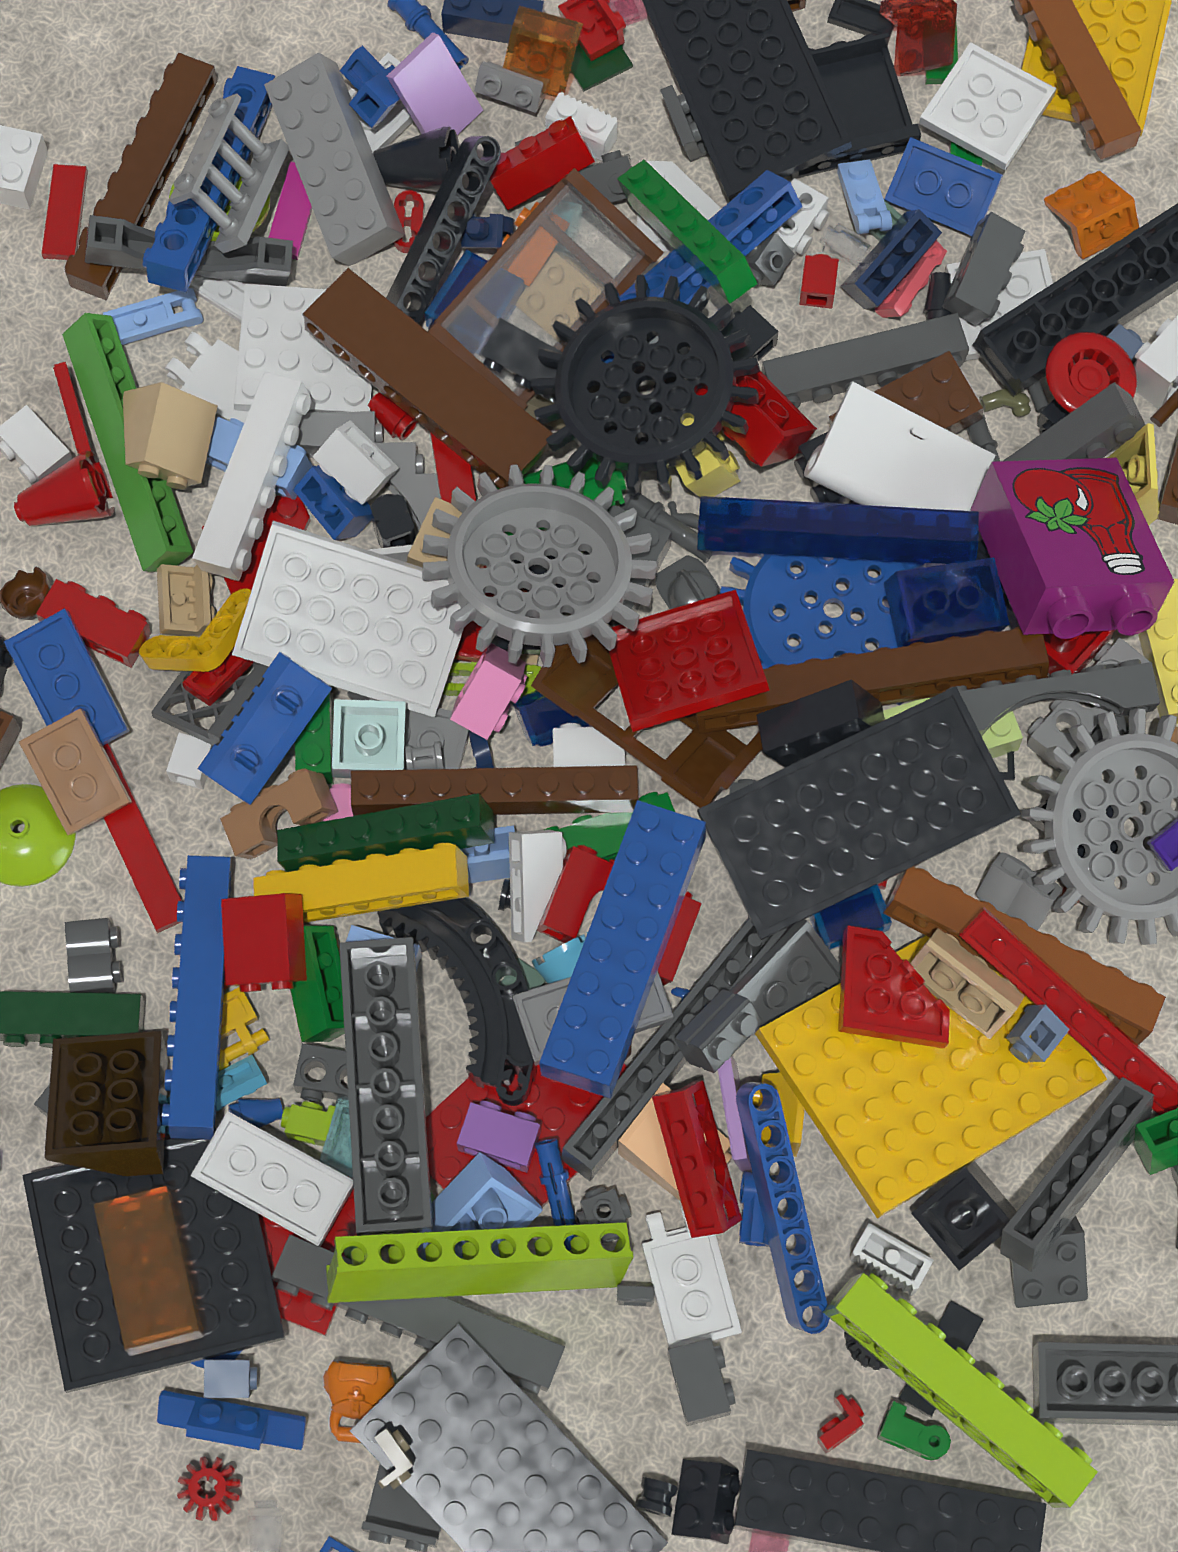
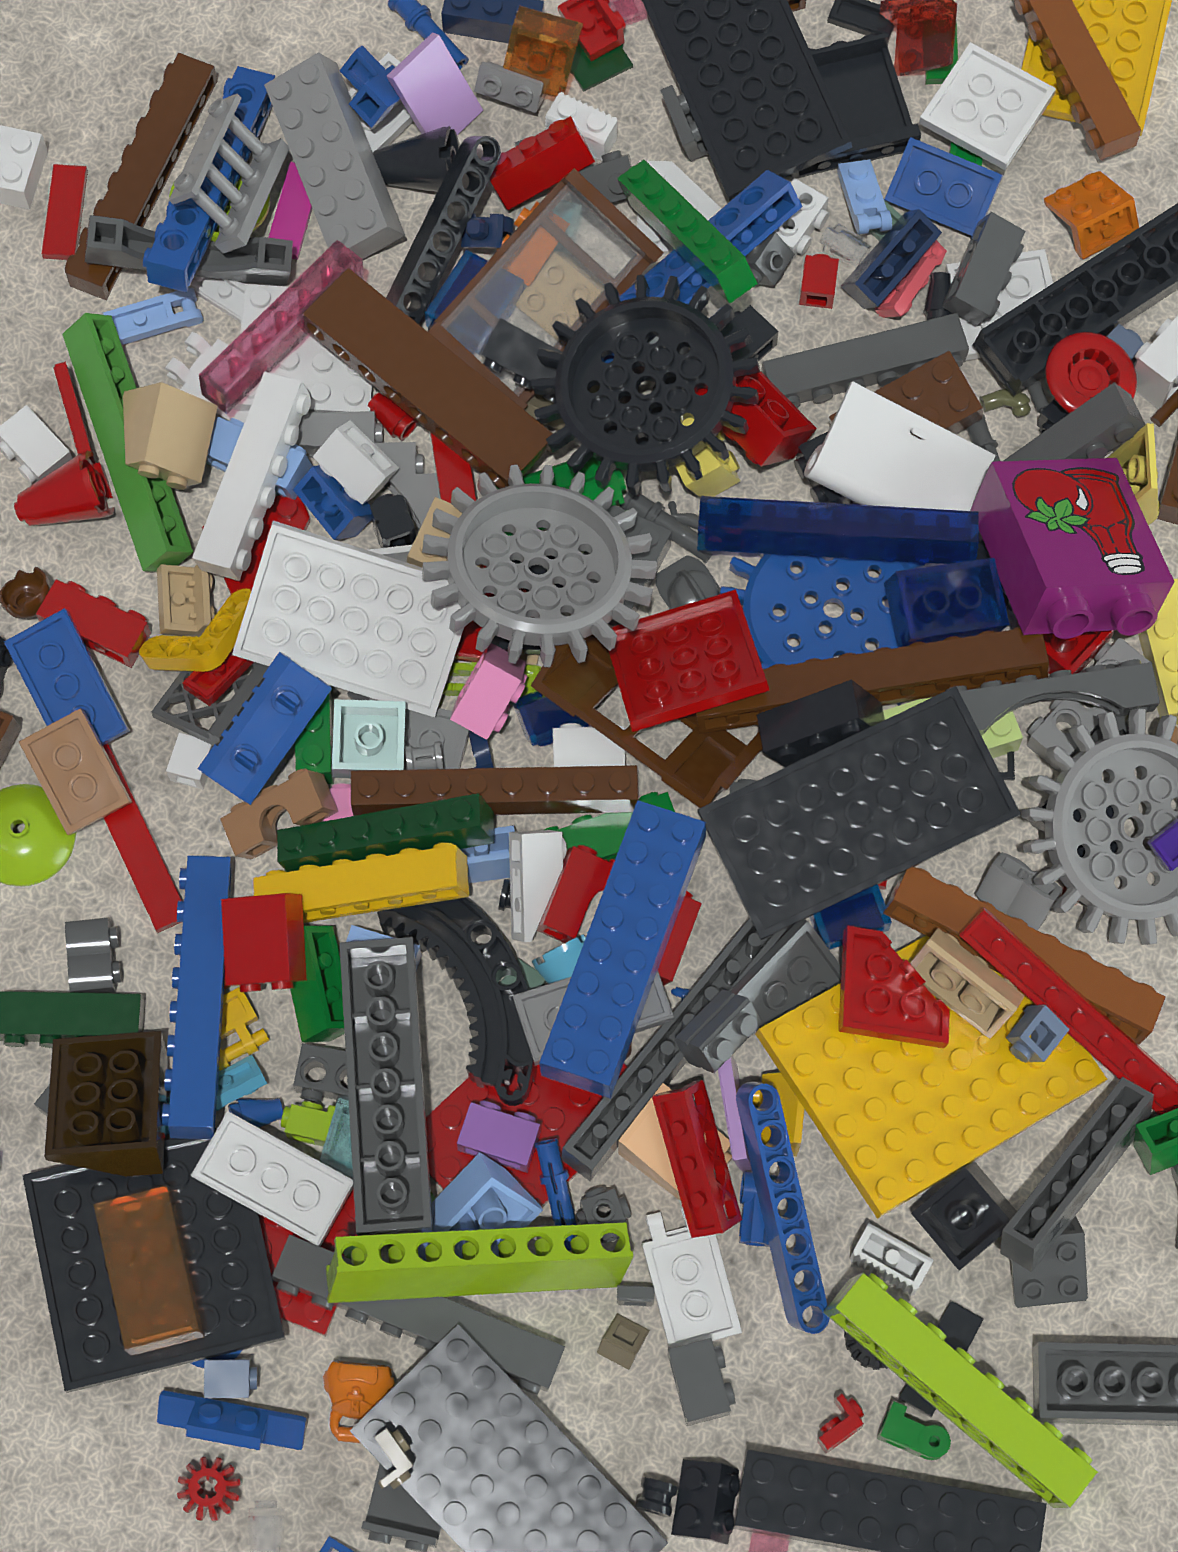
red beam [393,190,425,253] -> none
none -> clear pink brick [199,240,364,414]
none -> dark tan slope [597,1313,650,1370]

